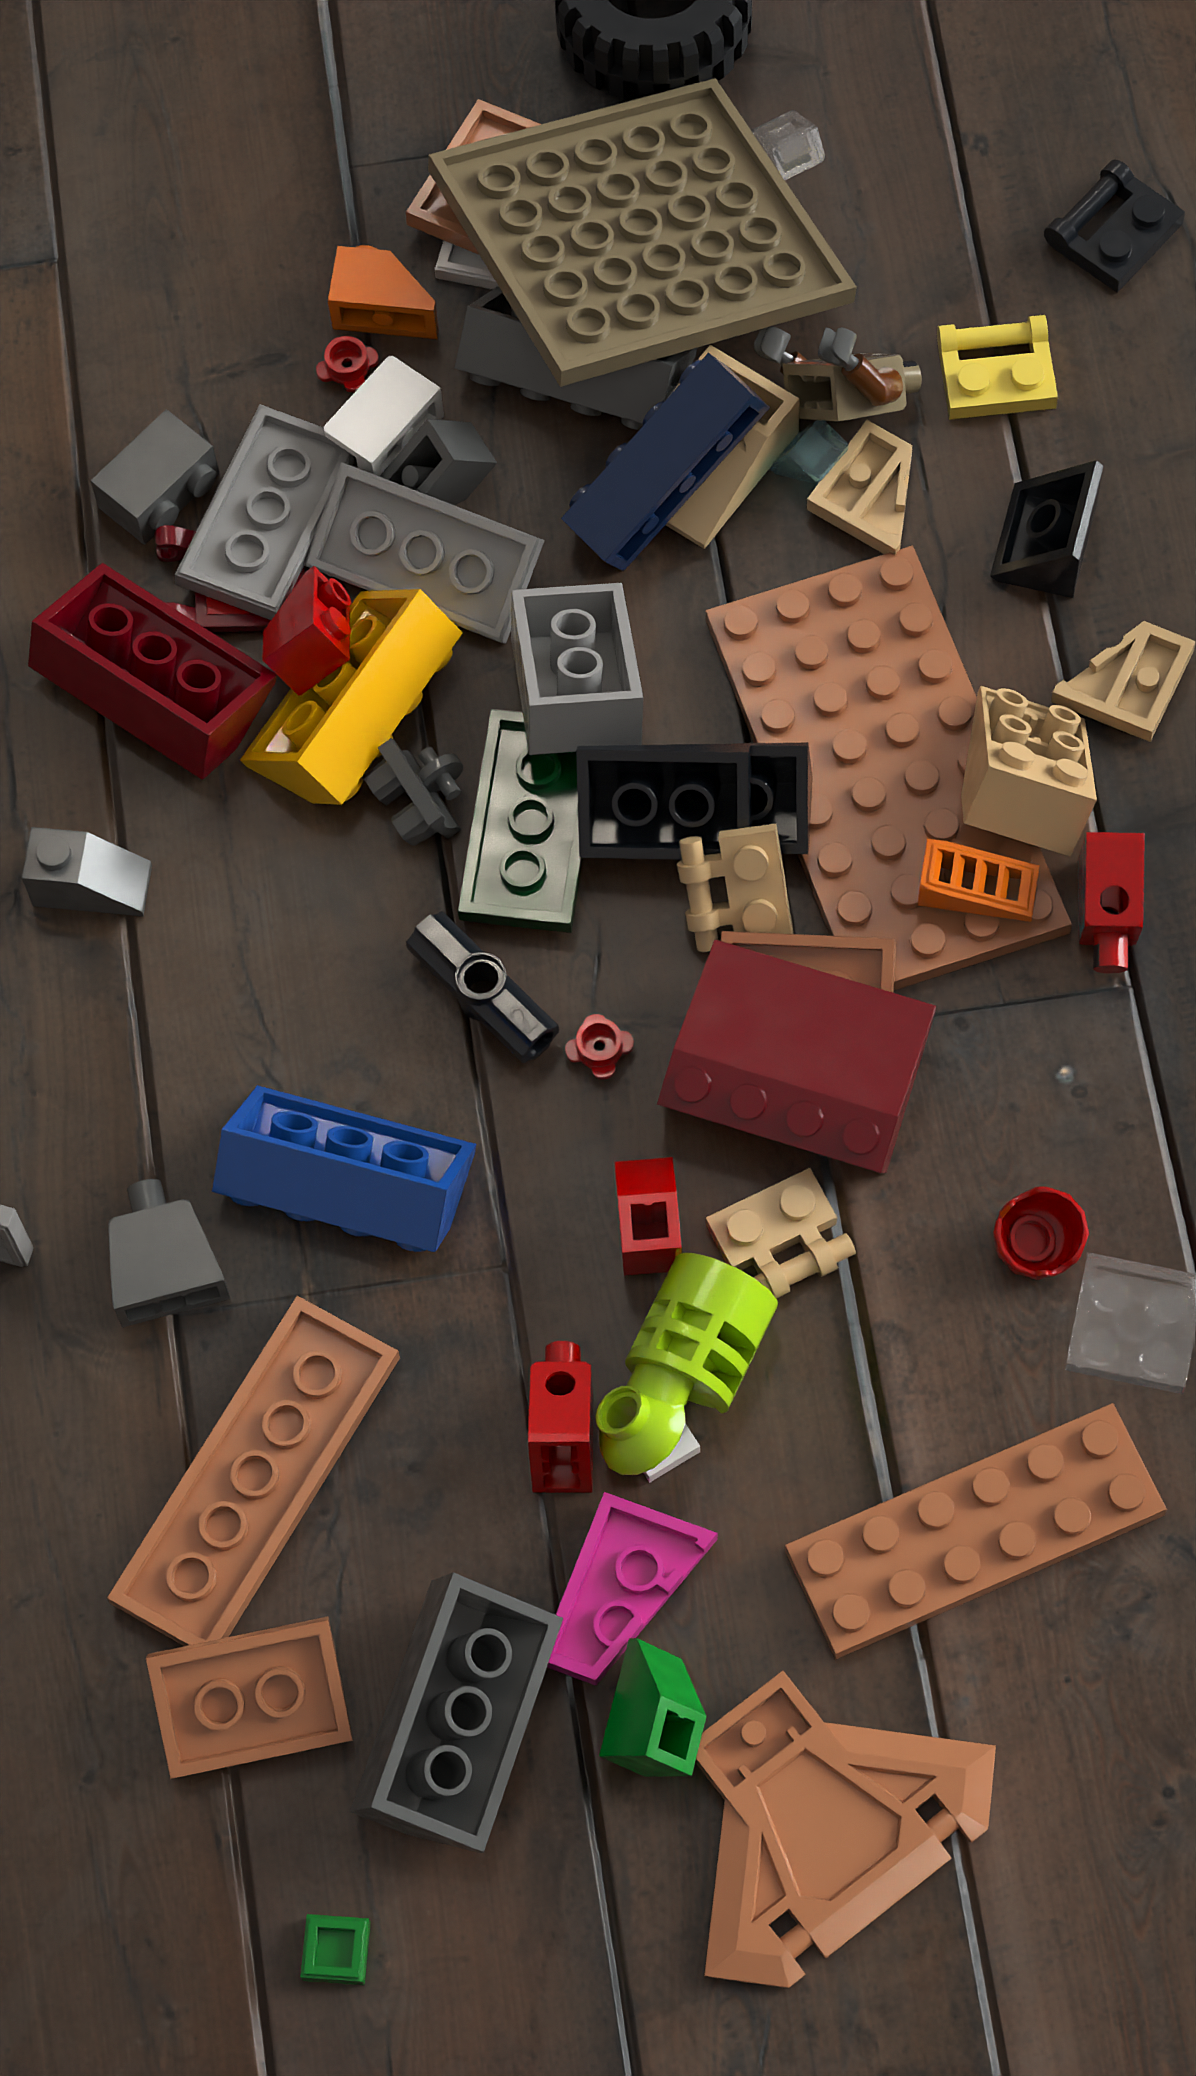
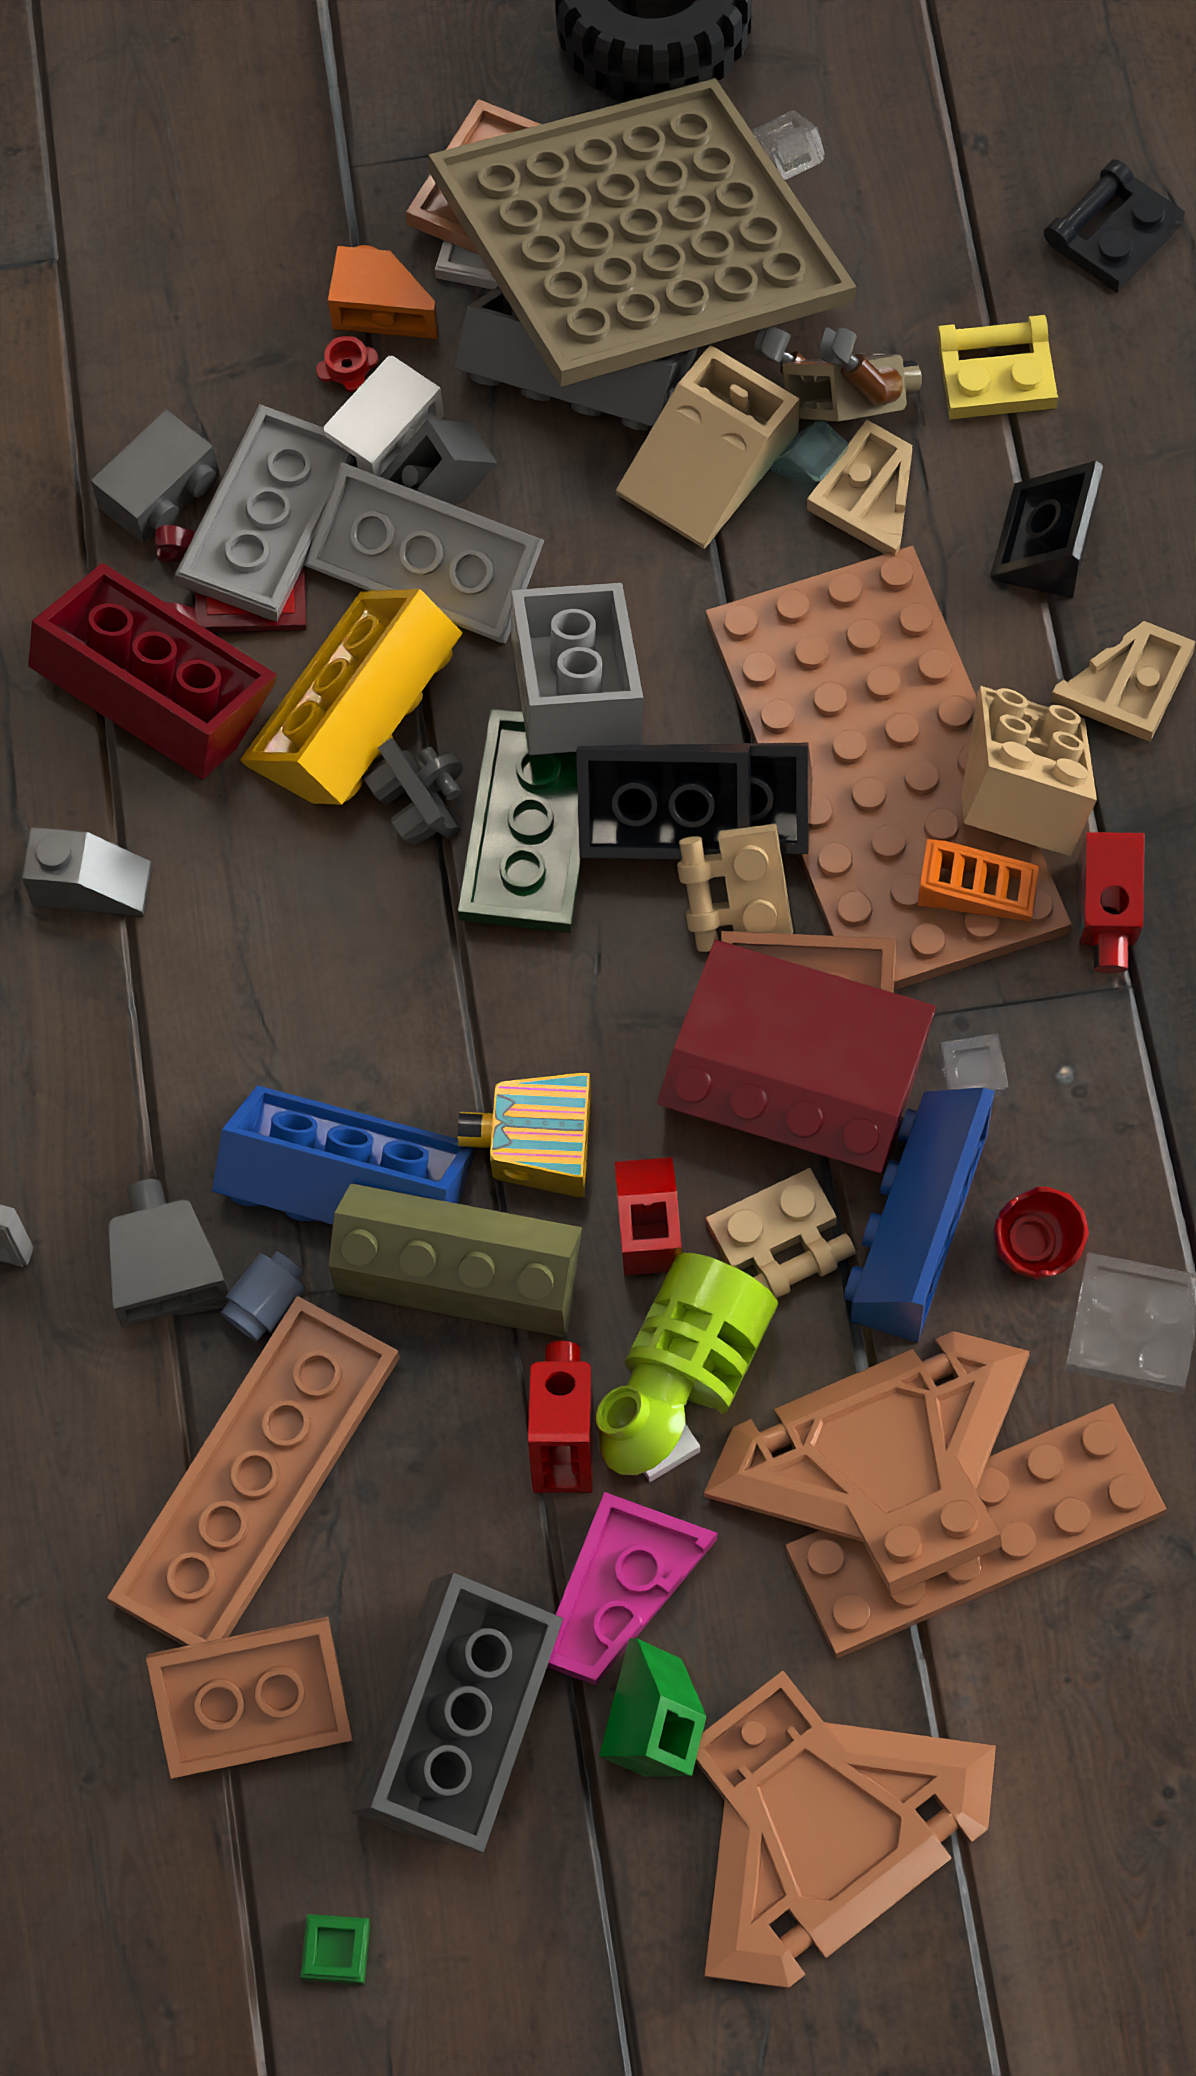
red slope [262,566,351,696] -> none
black piece [406,911,559,1064] -> none
dark blue brick [561,353,770,571] -> none
red plate [565,1014,634,1080] -> none
none -> sand blue brick [220,1251,306,1342]
none -> olive slope [328,1183,582,1338]
none -> torso [458,1073,592,1197]
none -> nougat plate [704,1331,1030,1596]
none -> blue slope [844,1087,995,1343]
none -> clear plate [940,1034,1009,1097]

